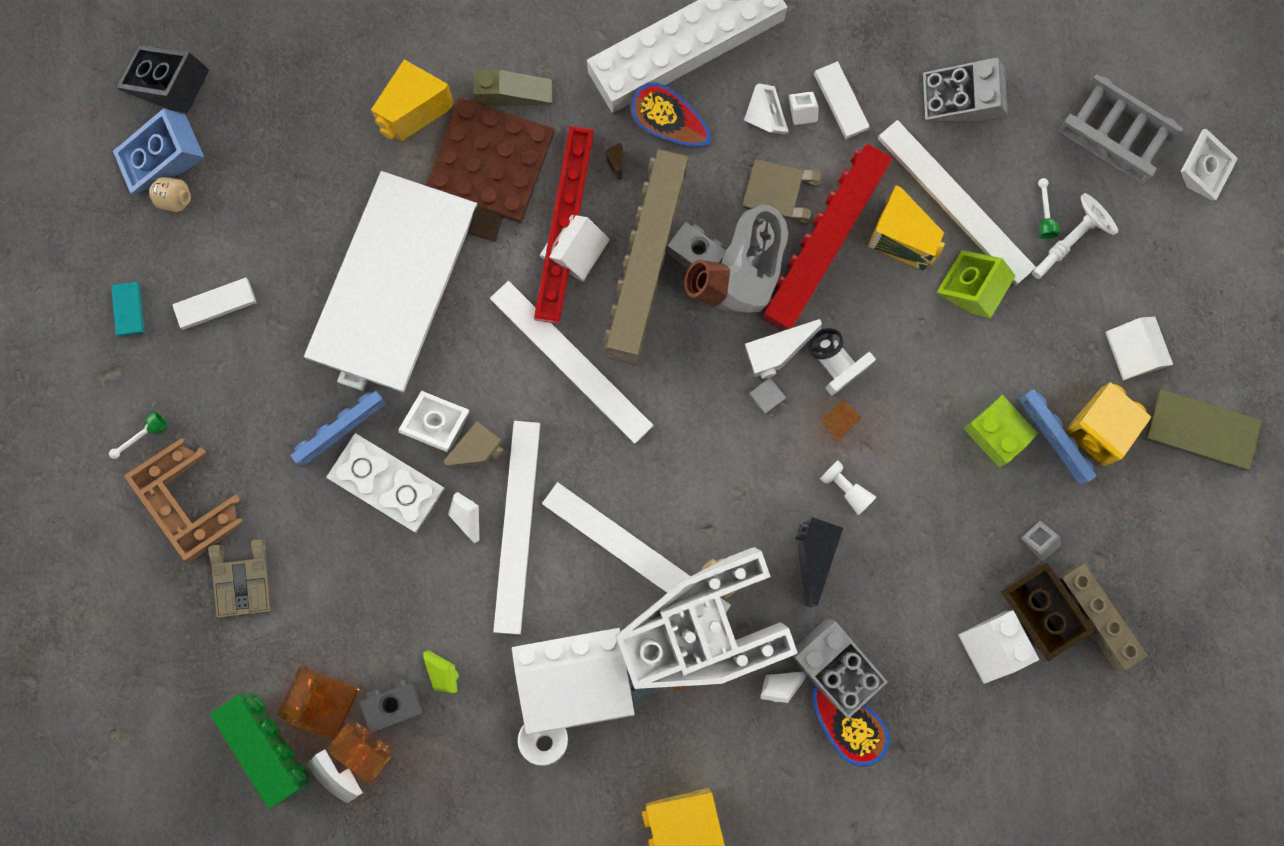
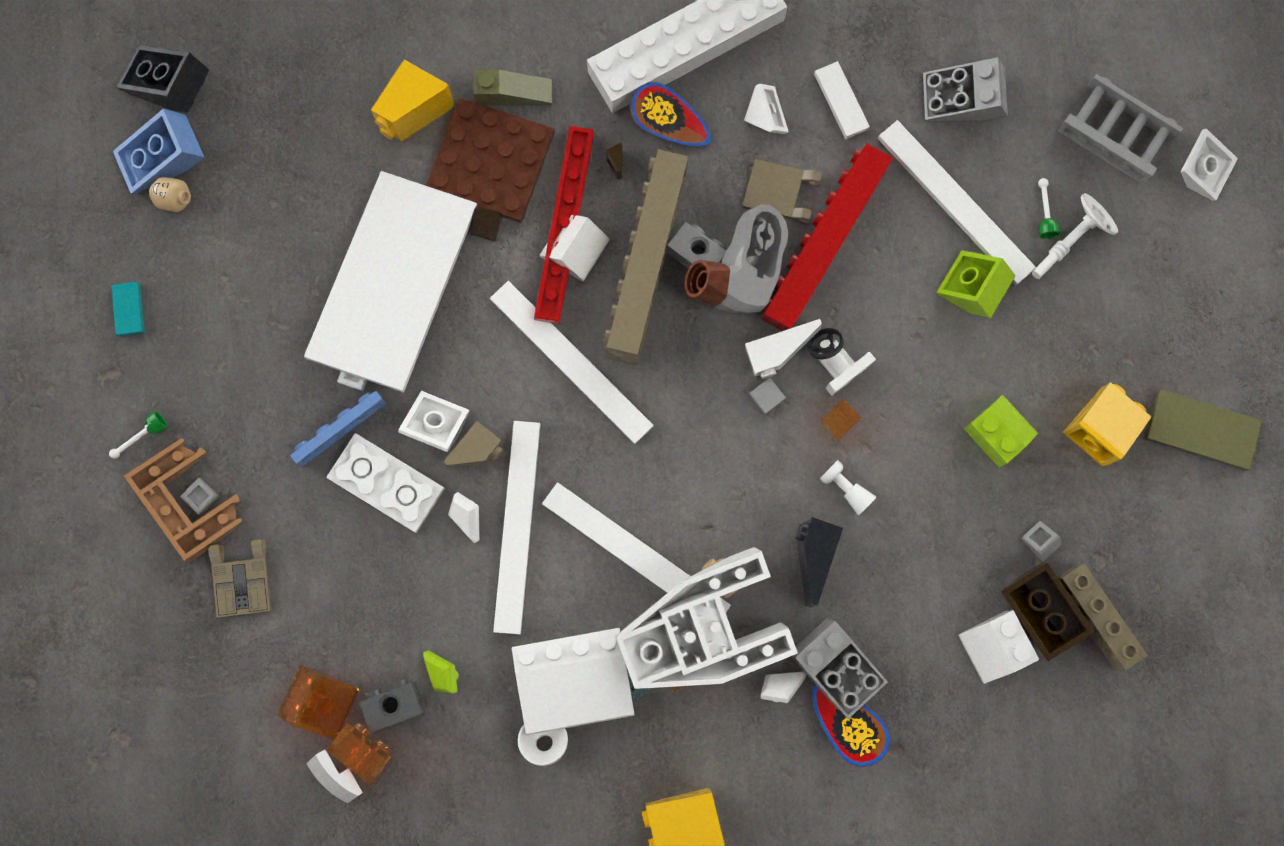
white tile [172,278,257,330] -> none
green brick [209,693,311,810] -> none
white slope [789,92,818,125] -> none
yellow slope [867,185,945,271] -> none
medium blue plate [1018,389,1097,485] -> none
white slope [1105,317,1173,380] -> none
none -> light grey tile [180,478,220,515]

